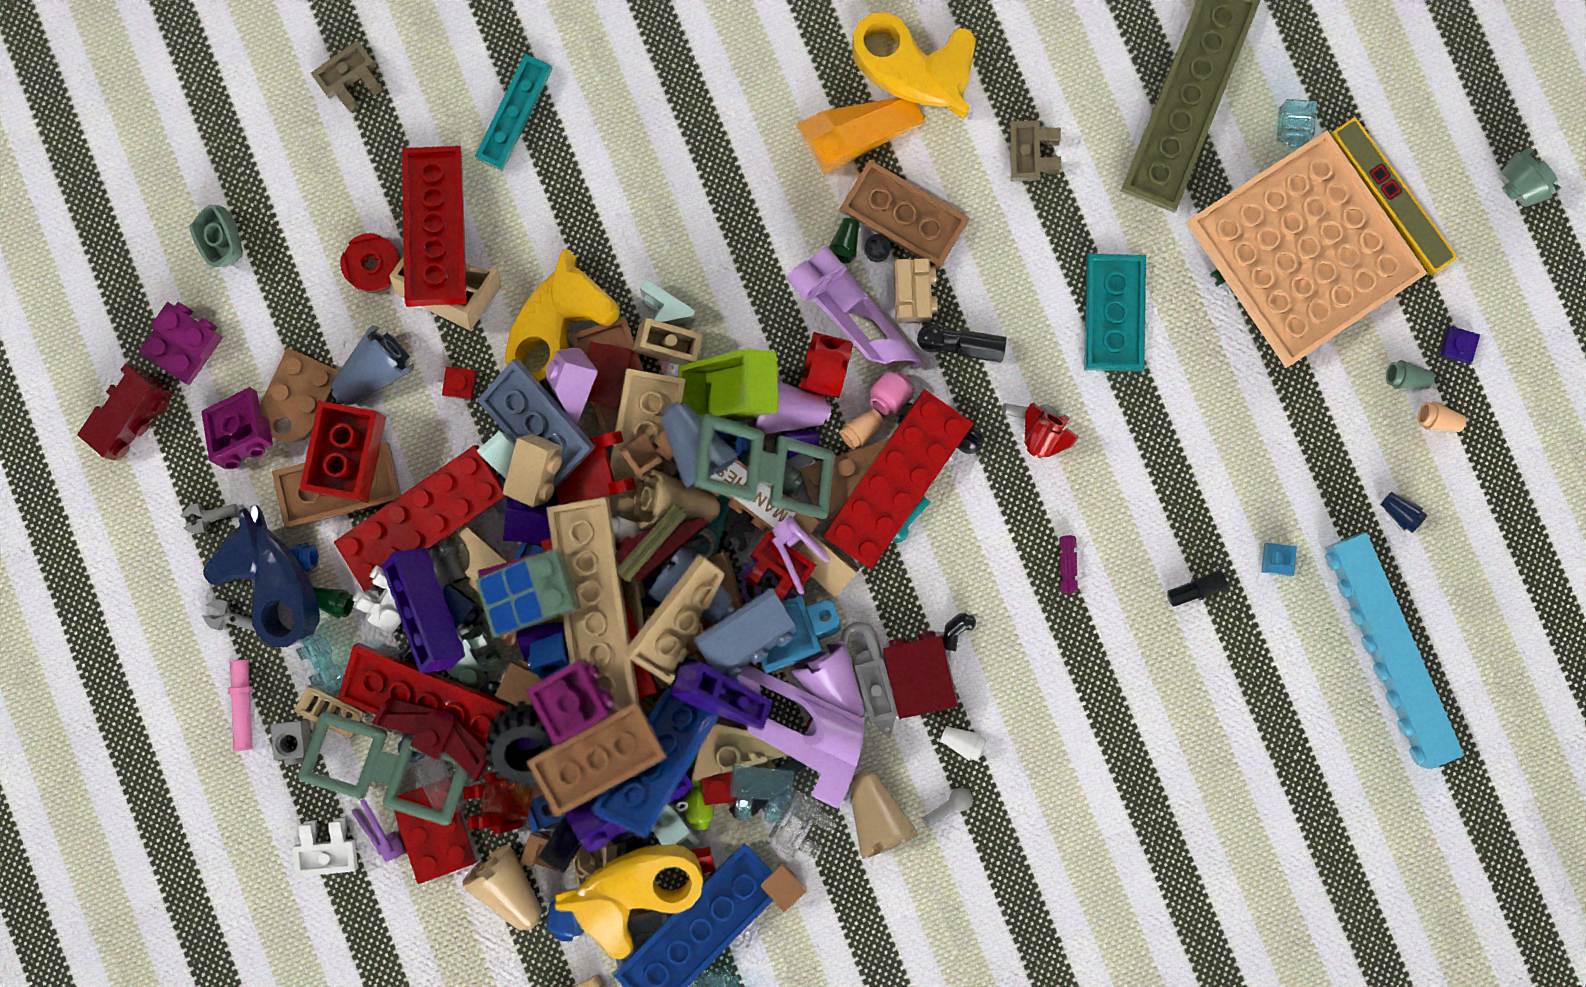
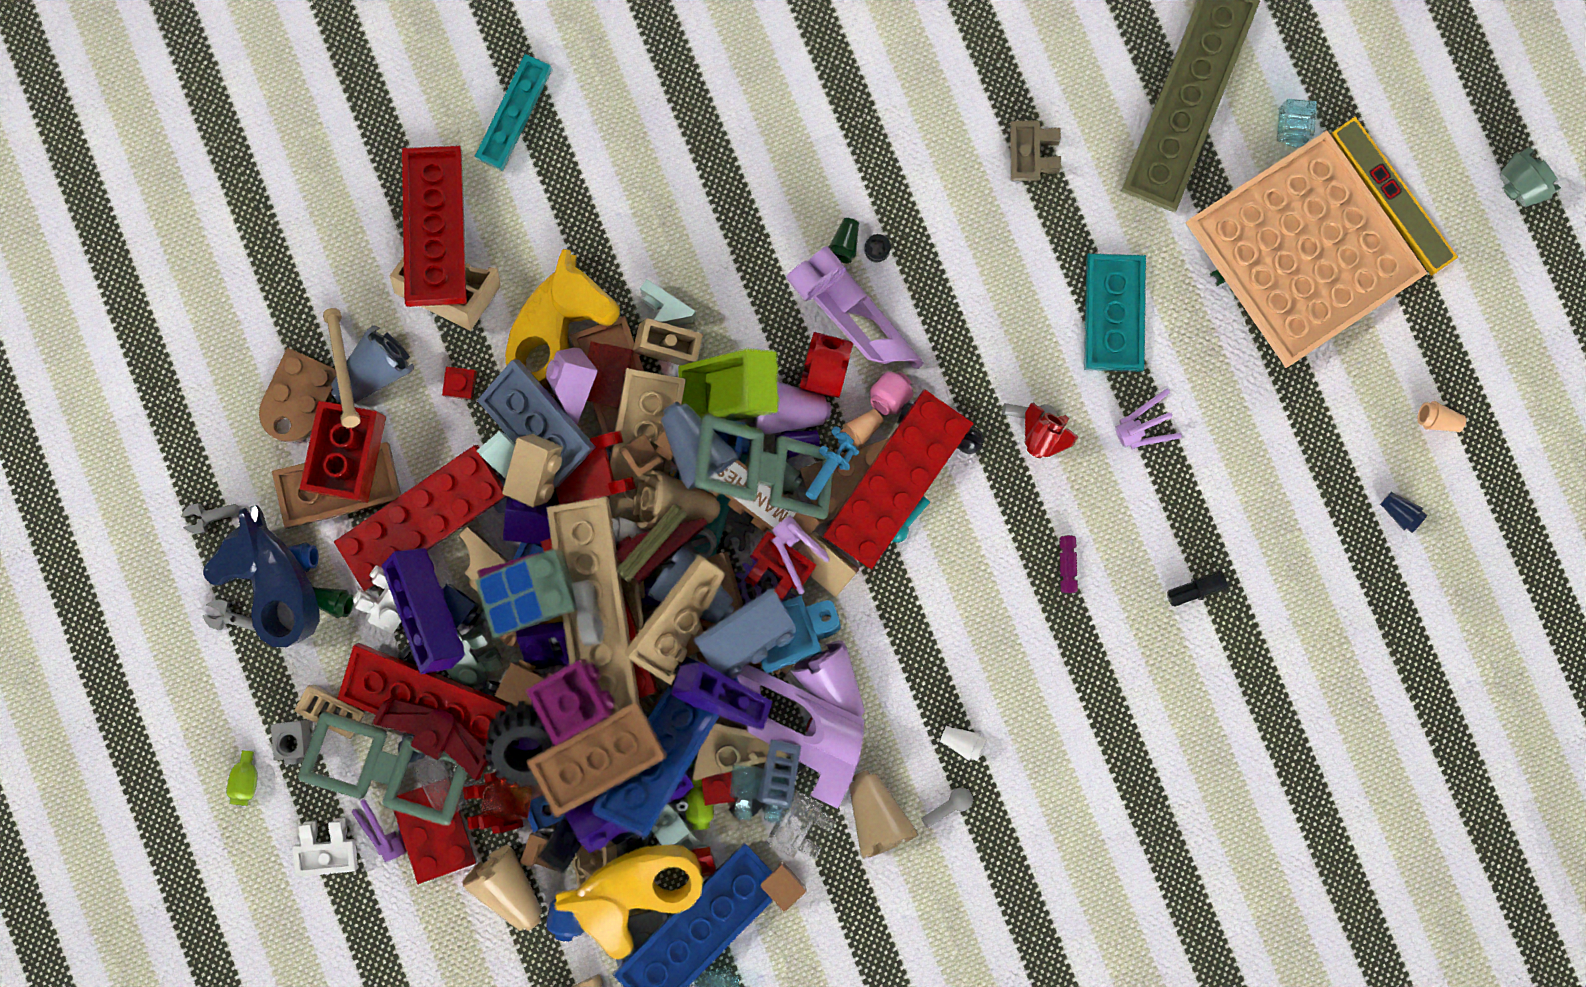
dark red wedge [77,363,174,461] -> none
magenta plate [138,301,223,385] -> none
sand green piece [189,205,243,267] -> none
magenta plate [201,387,273,470] -> none
bright pink pin [228,659,253,751] -> none
clear light blue plate [296,634,344,694] -> none
dark tan plate [311,40,383,113] -> none
red plate [340,233,401,293] -> none
dark grey pin [435,536,467,584] -> none
blue brick [528,633,570,680] -> none
light orange wedge [797,97,925,176] -> none
medium nougat plate [840,159,970,270] -> none
light grey plate [841,622,898,738] -> none
yellow animal [852,12,976,119] -> none
dark red brick [883,631,959,719] -> none
tan brick [893,258,938,323] -> none
black piece [917,324,1006,363] -> none
black arm [943,613,976,651] -> none
dark azure tile [1261,543,1297,576] -> none
medium azure brick [1325,532,1464,769] -> none
sand green cone [1386,360,1435,389] -> none
dark purple plate [1440,326,1480,364] -> none
none -> lime plant [226,750,258,806]
none -> tan bar [323,308,360,428]
none -> light grey piece [572,580,605,646]
none -> sand blue slope [757,739,801,808]
none -> dark azure piece [806,426,859,500]
none -> lavender plant [1115,389,1182,449]

